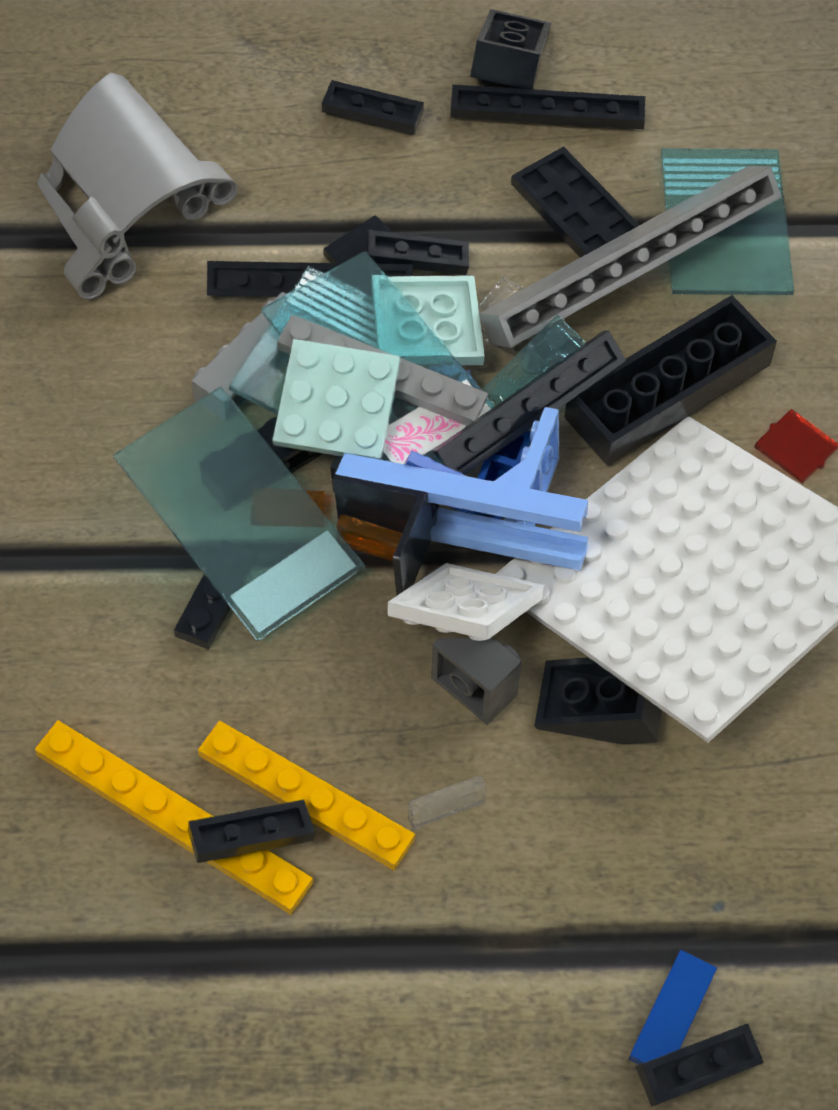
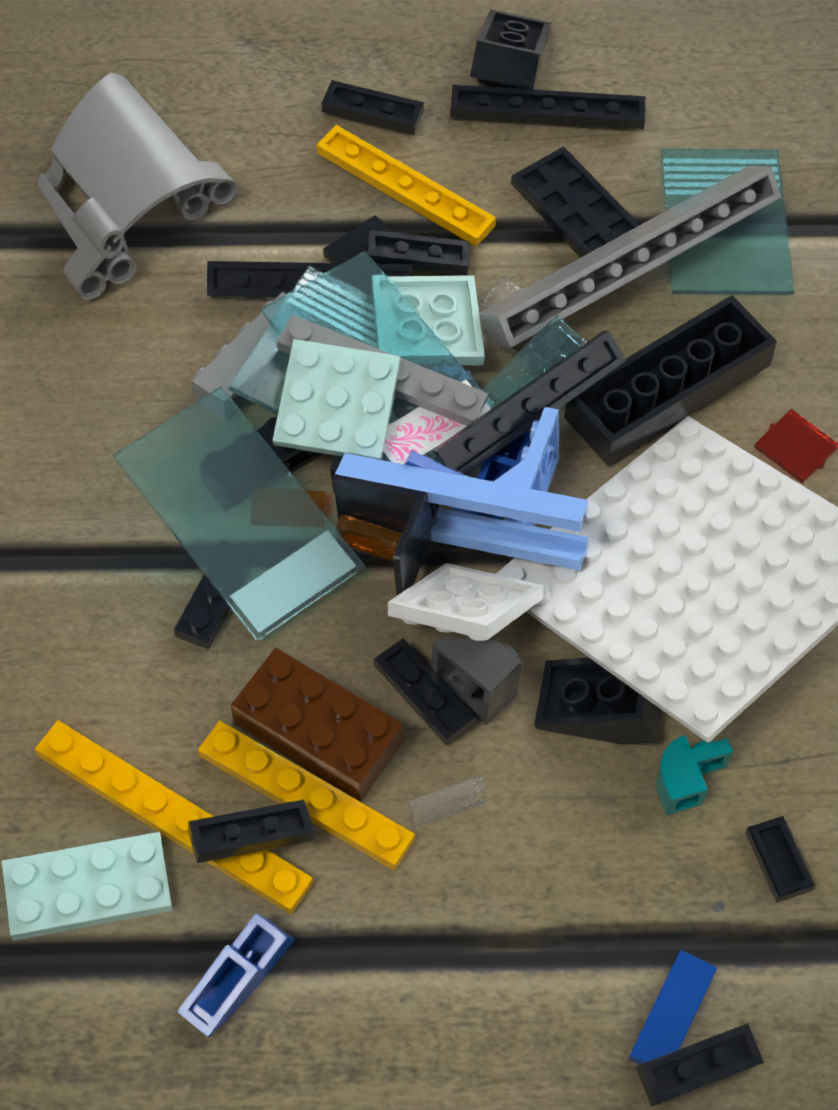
none -> light aqua plate [2,832,173,941]
none -> blue slope [177,913,294,1037]
none -> reddish brown brick [231,647,403,802]
none -> yellow plate [316,125,496,247]
none -> black plate [374,638,476,745]
none -> teal brick [656,735,733,815]
none -> black tile [745,816,815,903]

